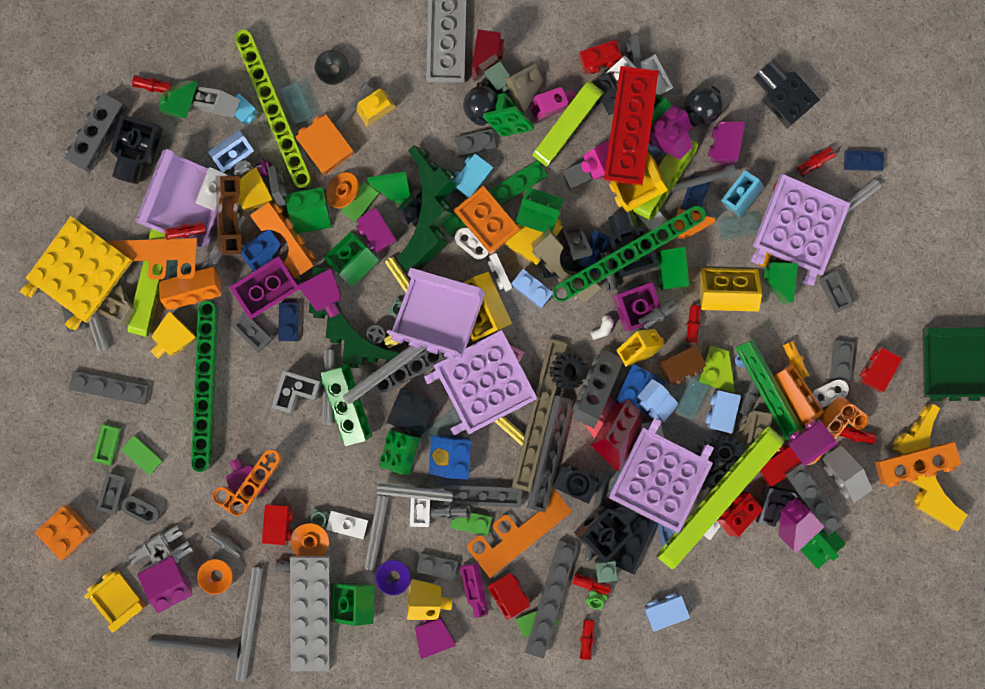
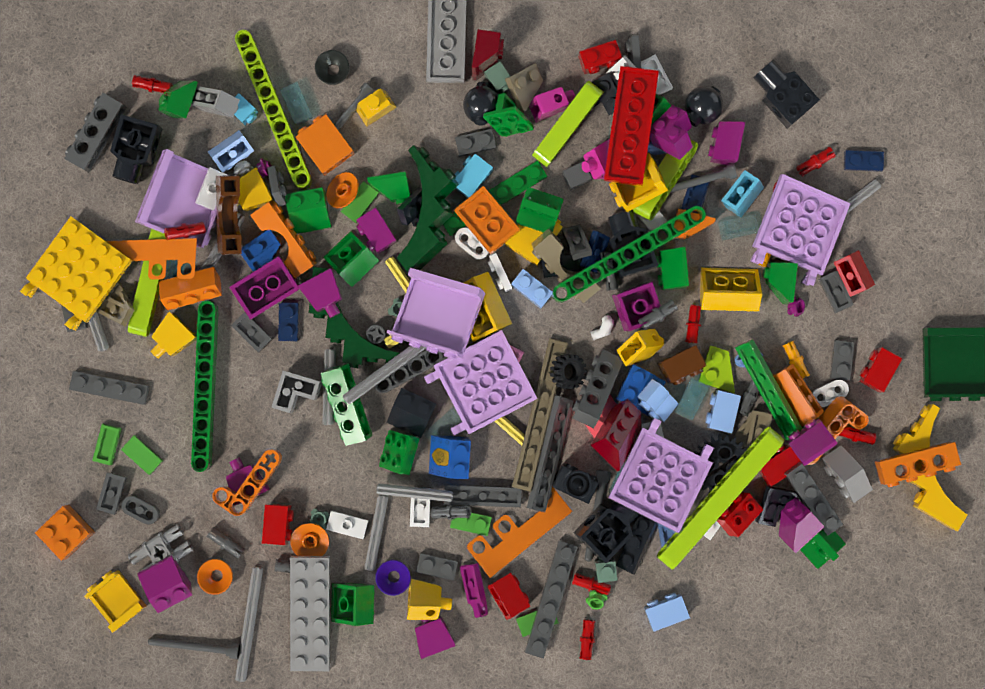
none -> magenta plate [787,297,805,317]
none -> red brick [834,250,875,297]

